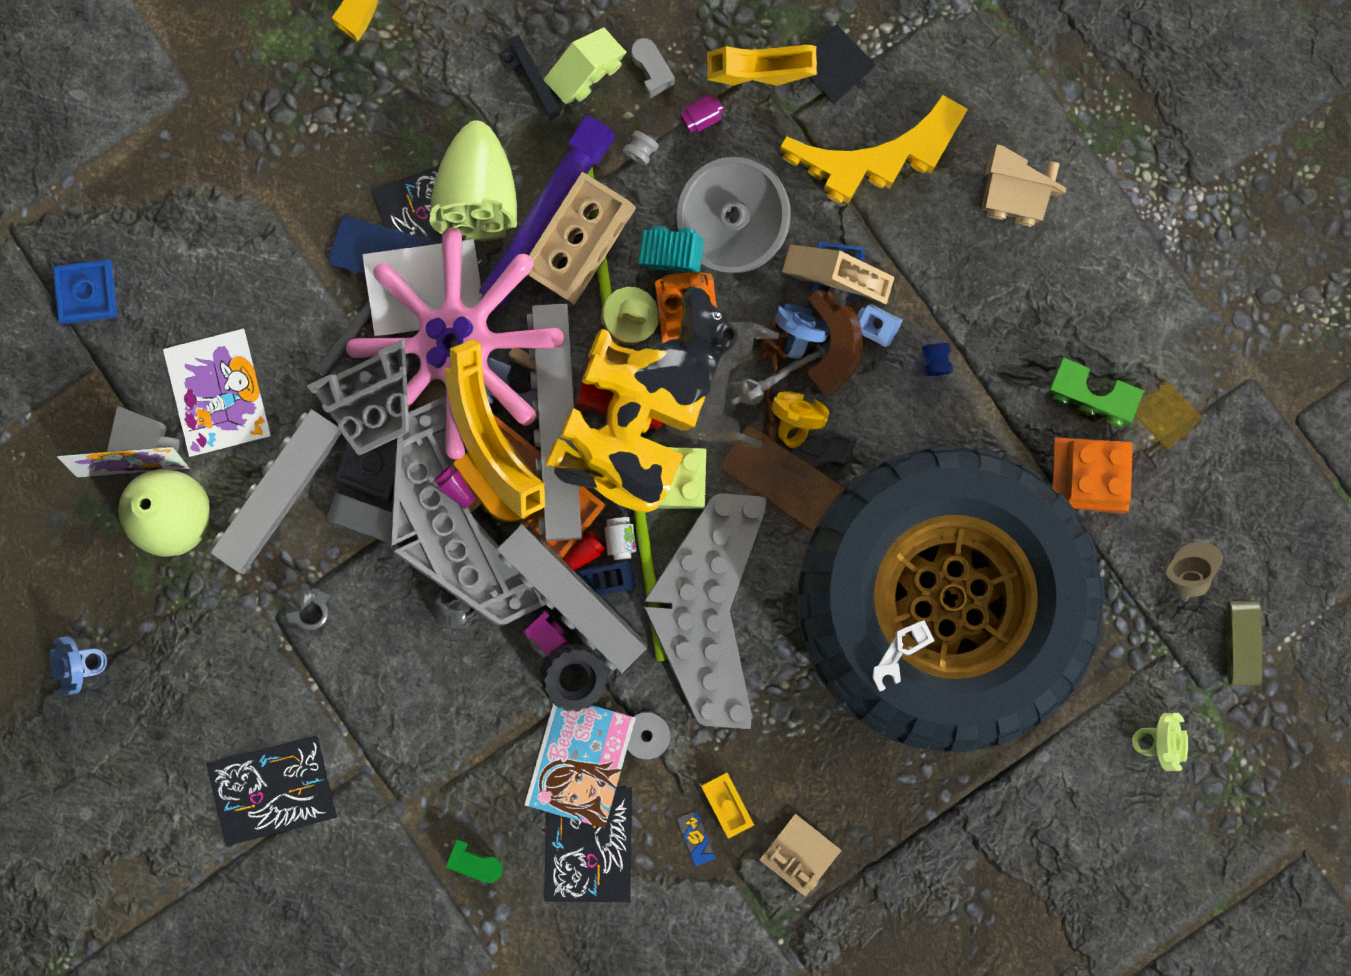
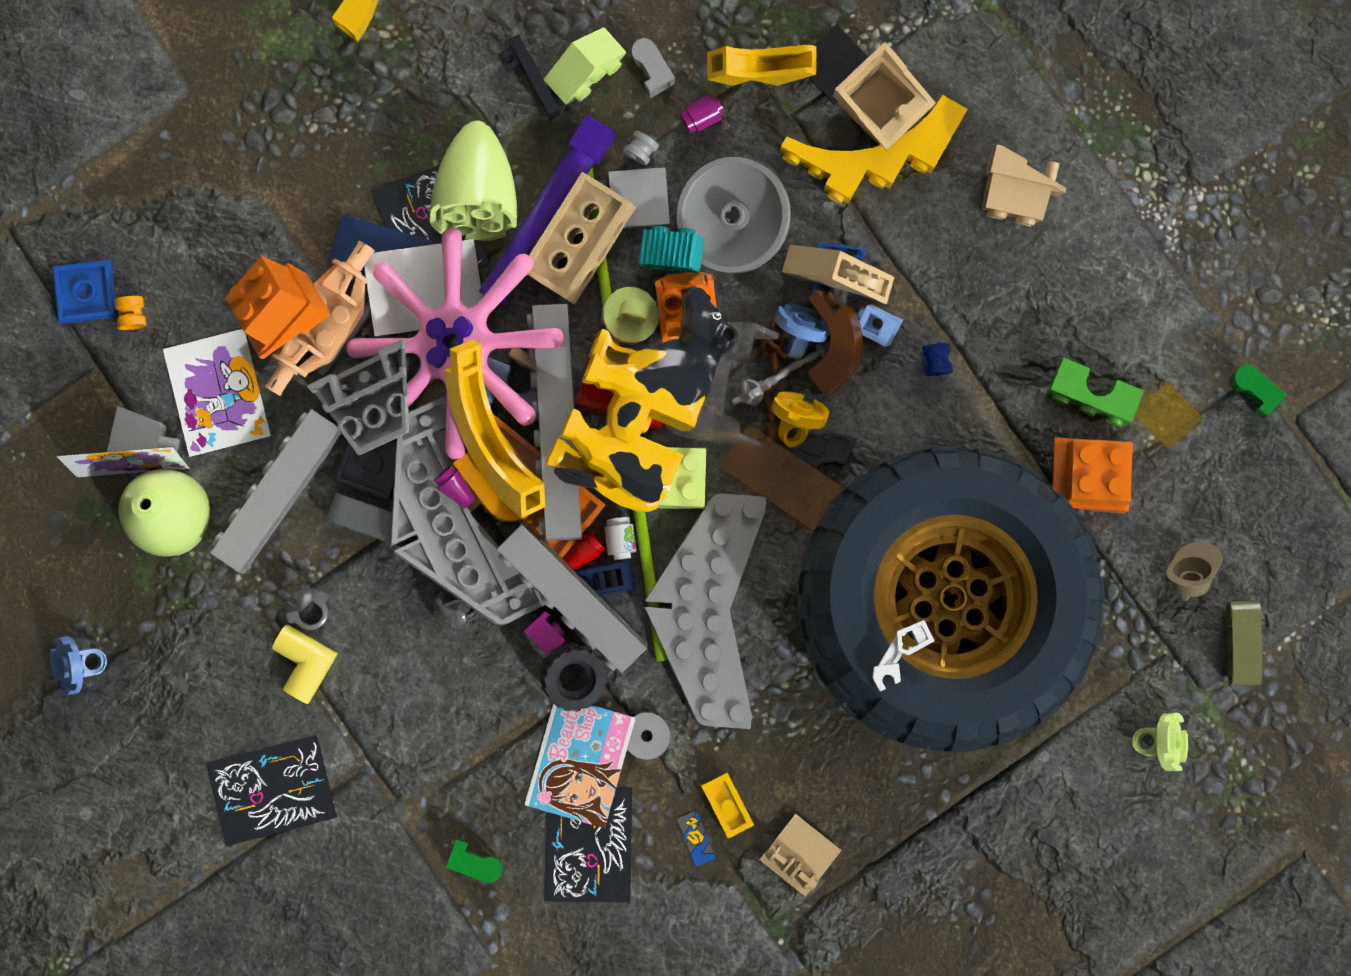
none -> light orange wheel [114,296,147,330]
none -> orange piece [225,256,331,359]
none -> light nougat plate [265,241,374,396]
none -> light yellow brick [272,624,338,704]
none -> light grey tile [608,167,670,229]
none -> tan piece [833,42,936,151]
none -> green leg [1230,365,1286,419]

